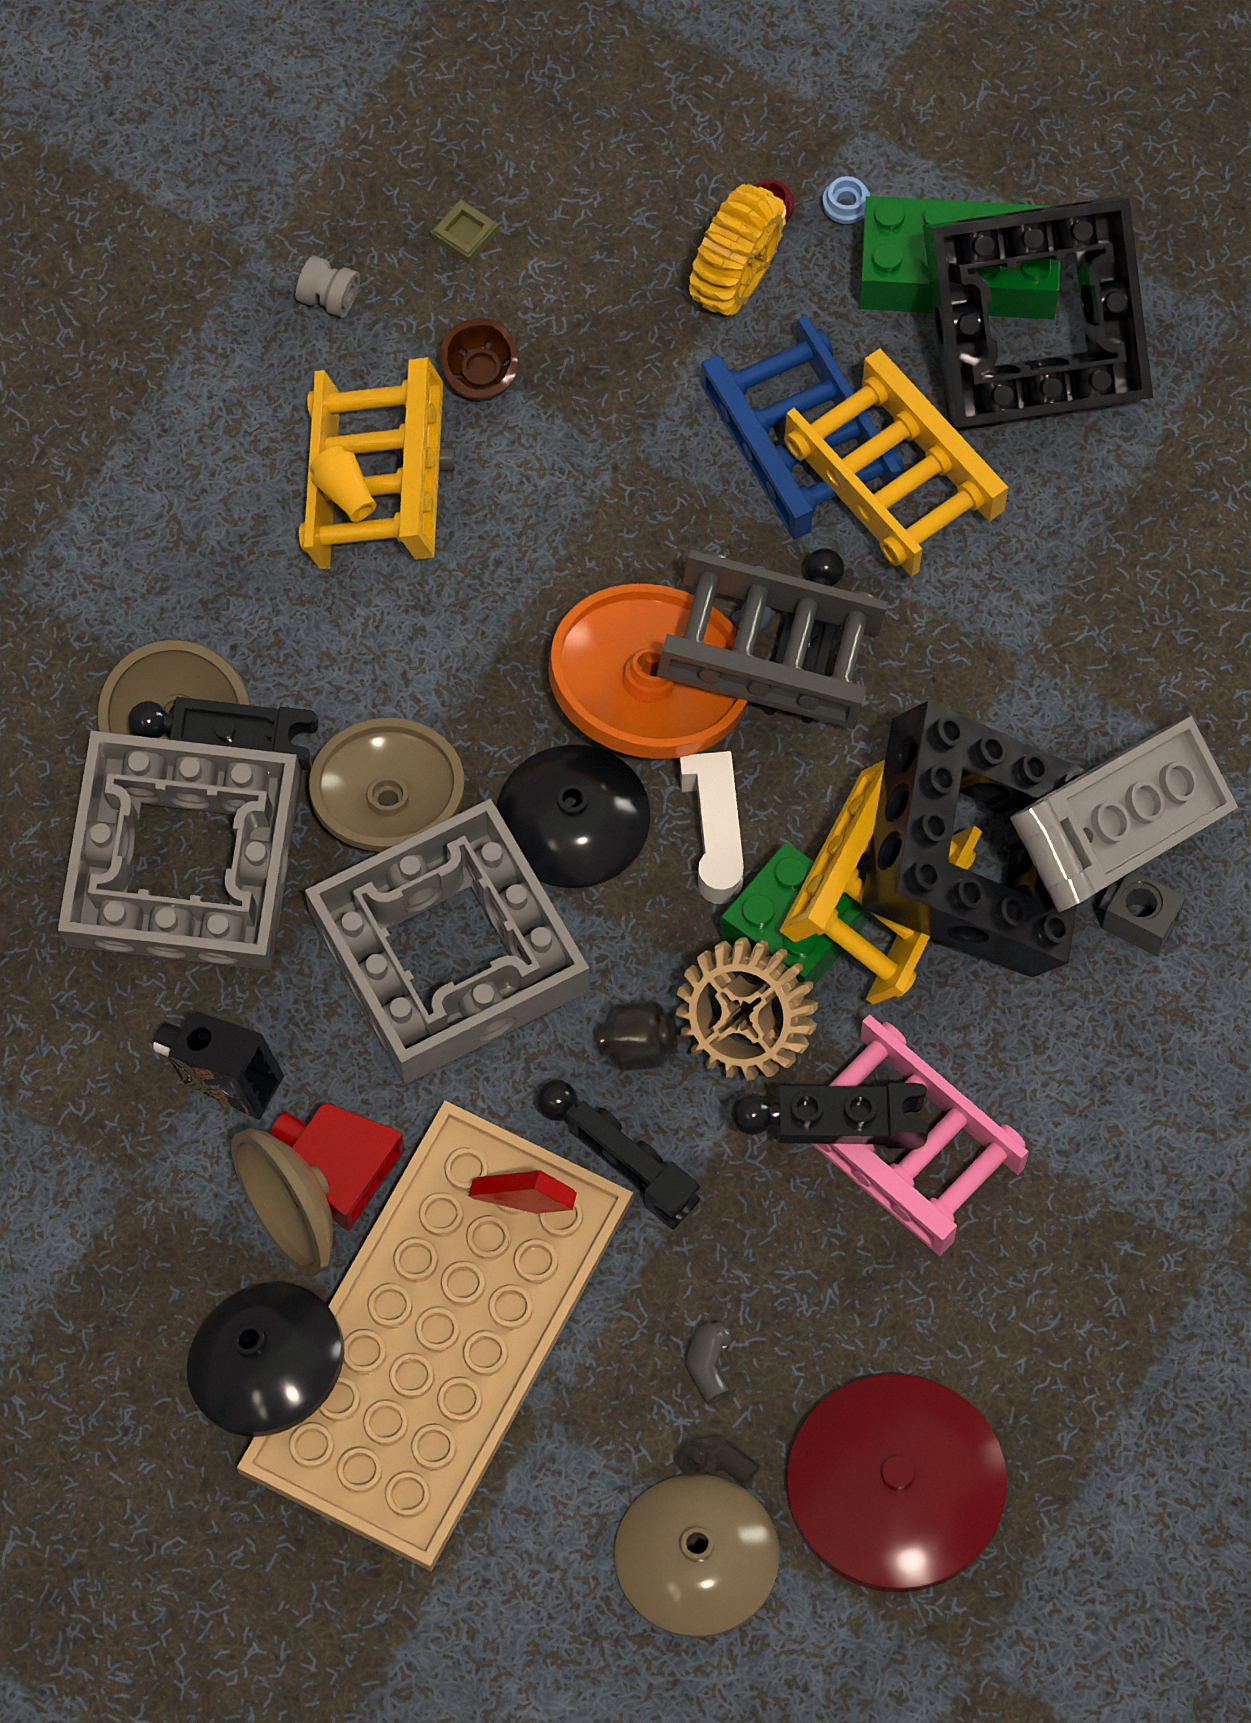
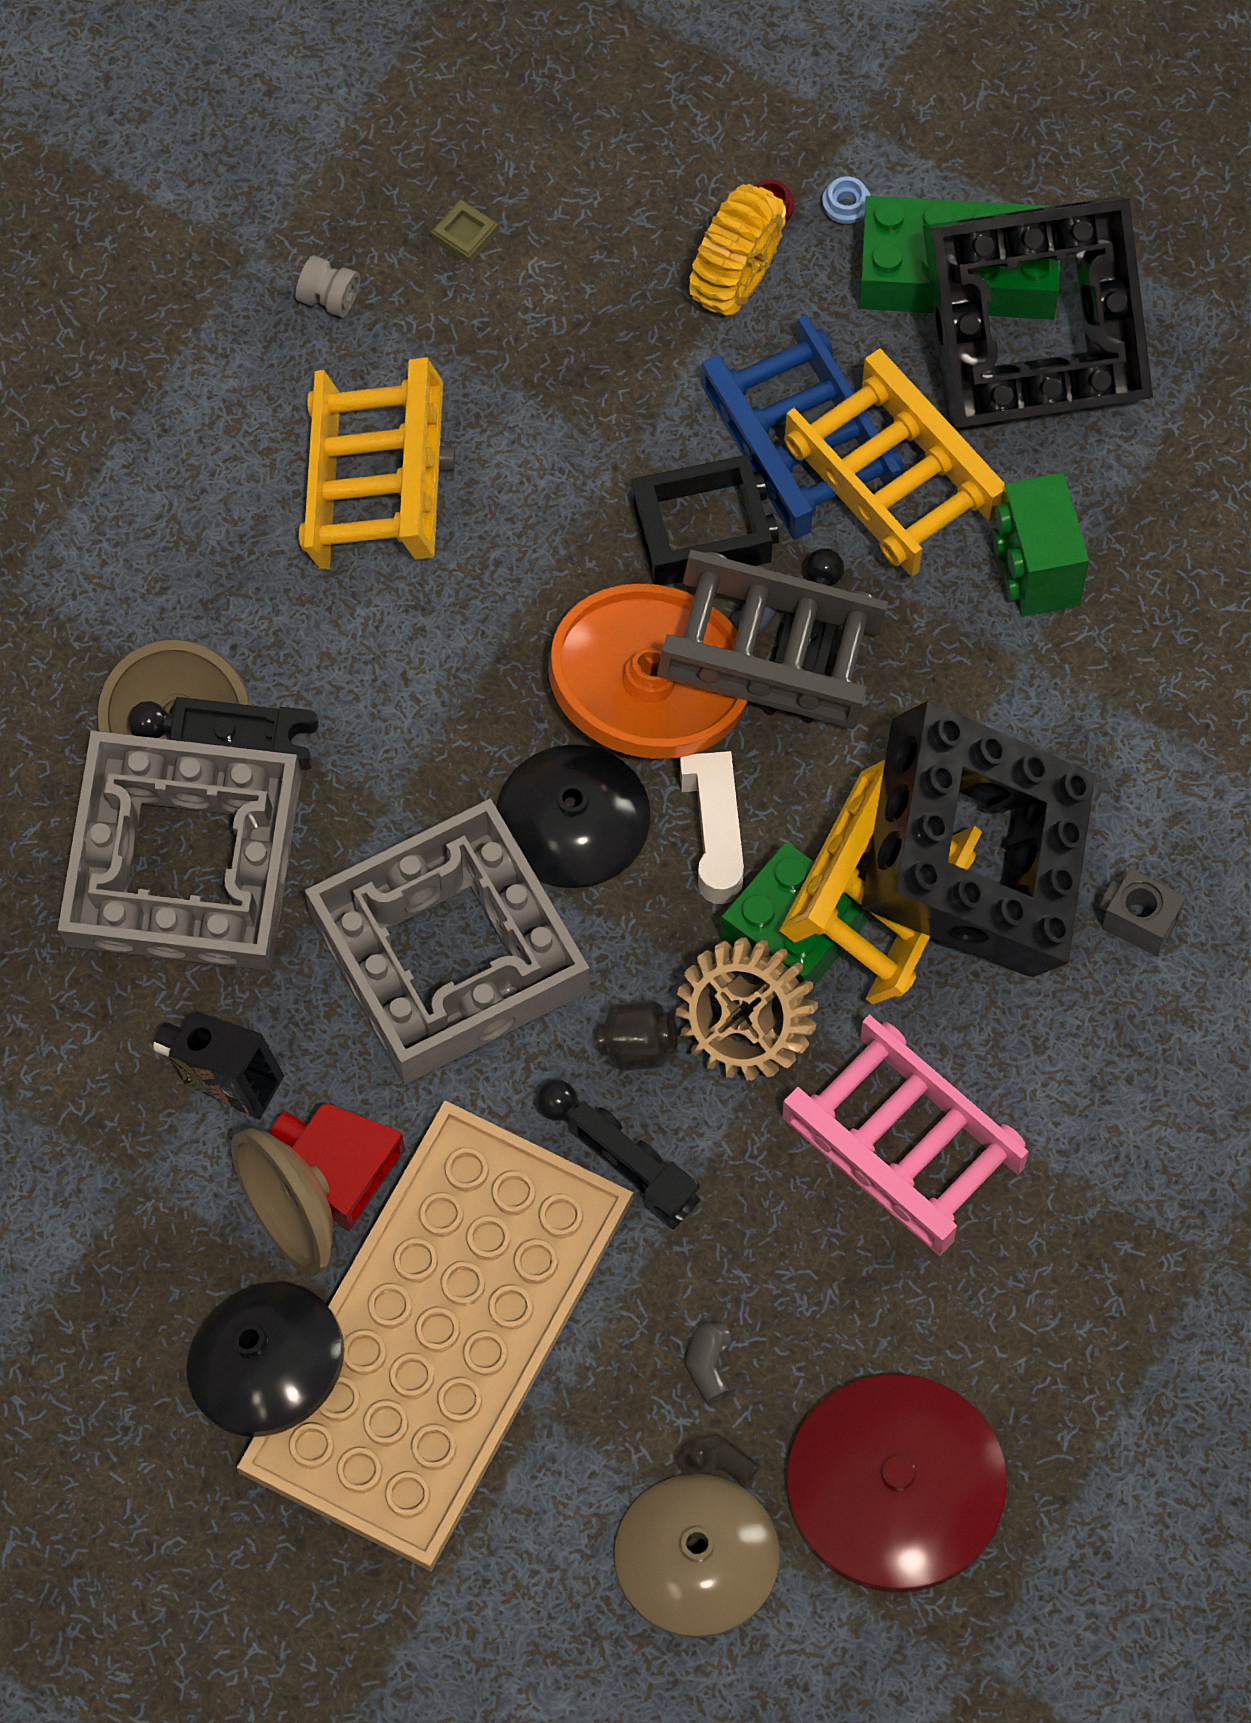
dark tan dish [309,718,465,852] -> none
yellow cone [310,445,377,522] -> none
reddish brown helmet [440,318,518,401] -> none
red tile [469,1170,577,1214] -> none
black plate [731,1083,929,1149] -> none
light grey hinge [1010,716,1238,912] -> none
none -> black window [631,454,779,586]
none -> green brick [991,472,1089,617]

